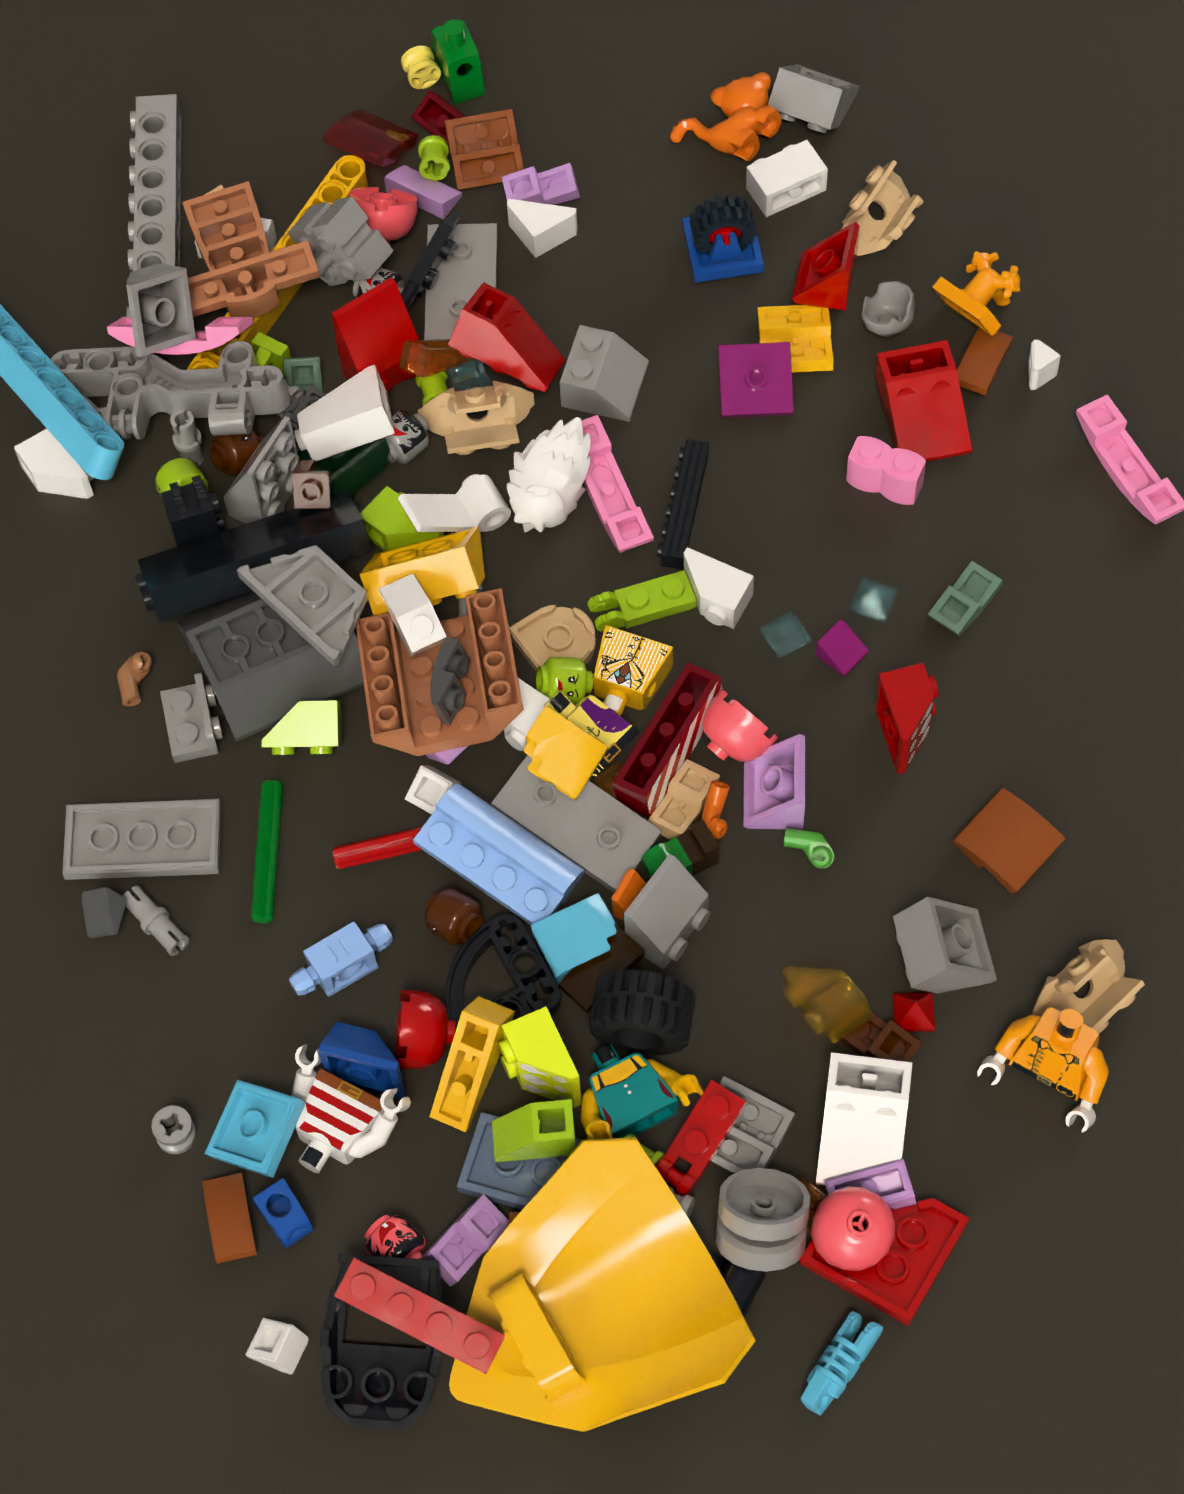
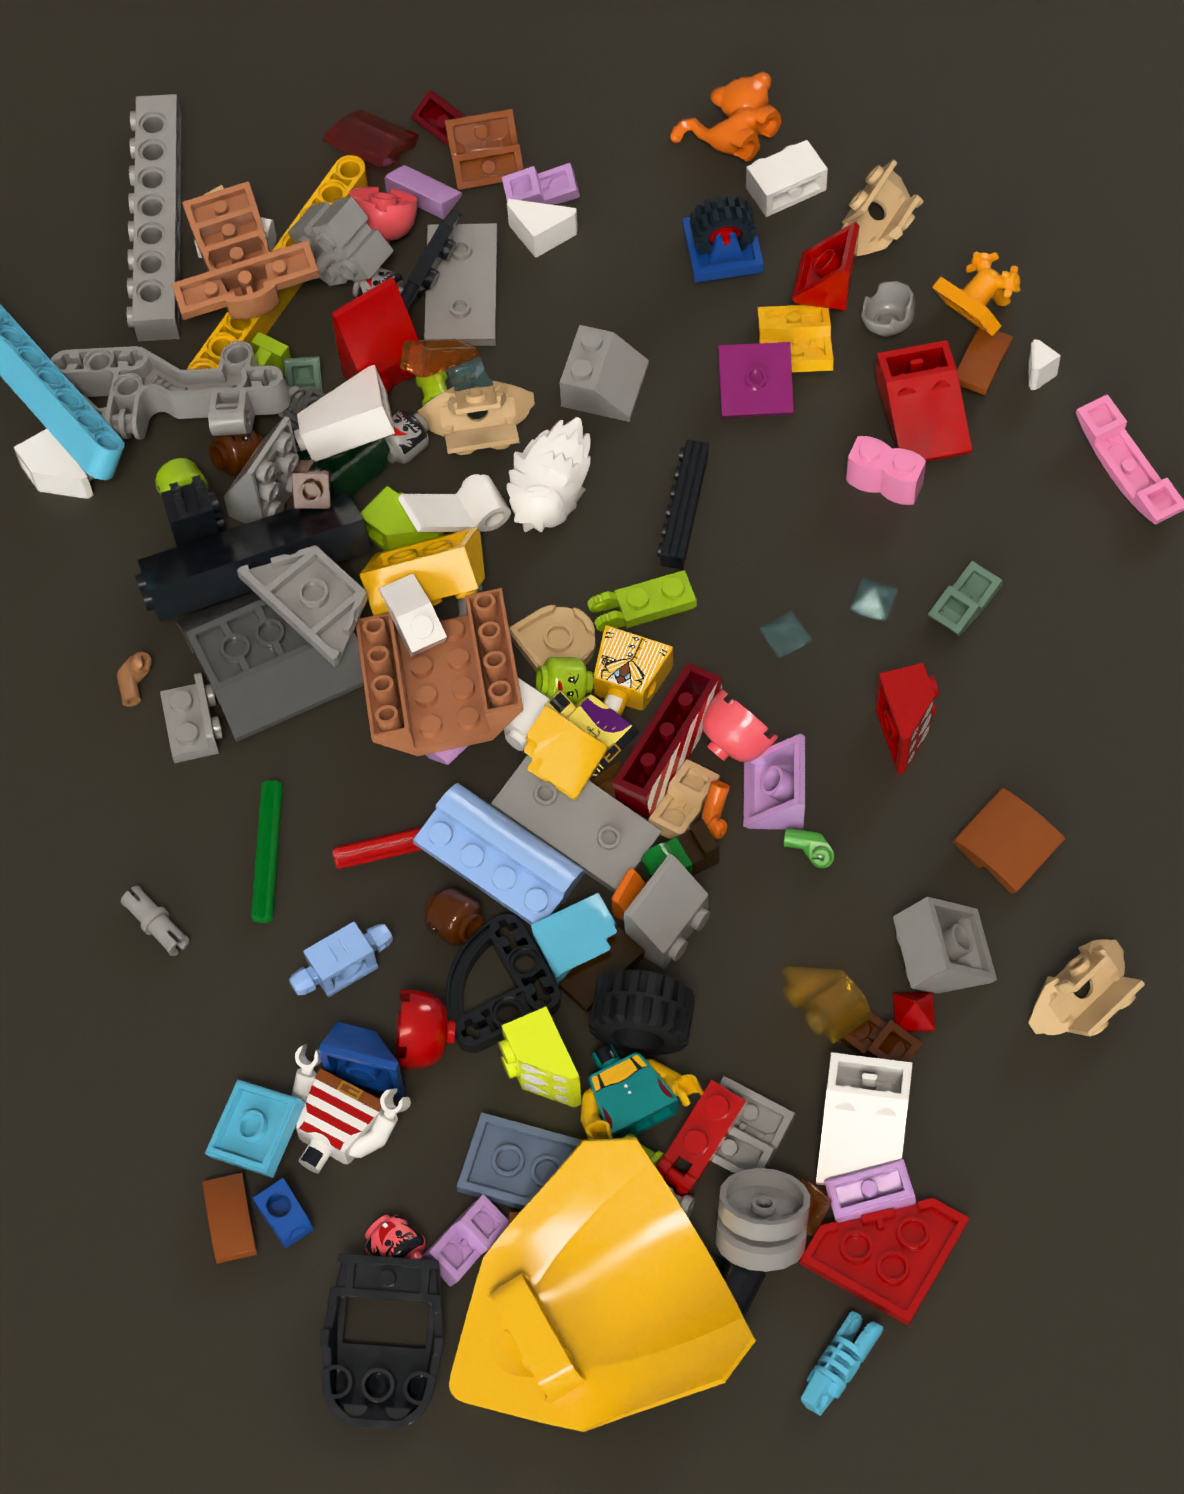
light grey plate [62,799,221,880] -> none
dark grey slope [82,887,127,939] -> none
bright pink slope [107,317,253,355] -> none
light grey slope [126,263,196,357] -> none
light grey wheel [151,1105,196,1154] -> none
light grey pin [170,409,204,467] -> none
white slope [245,1318,309,1374] -> none
slope [262,700,342,755] -> none
arch [334,1257,506,1374] -> none
light yellow wheel [401,46,441,89] -> none
white slope [405,765,461,814] -> none
lime bush [418,135,450,181] -> none
yellow slope [429,996,515,1132] -> none
dark grey slope [430,637,471,726] -> none
green torso [431,19,485,105] -> none
red slope [448,282,566,393] -> none
lime slope [492,1099,576,1163] -> none
bright pink slope [582,415,654,553] -> none
white slope [684,547,754,629] -> none
light grey slope [768,64,860,133] -> none
coral cylinder [811,1186,895,1271] -> none
magenta slope [816,619,869,677] -> none
light orange torso [977,1007,1109,1133] -> none

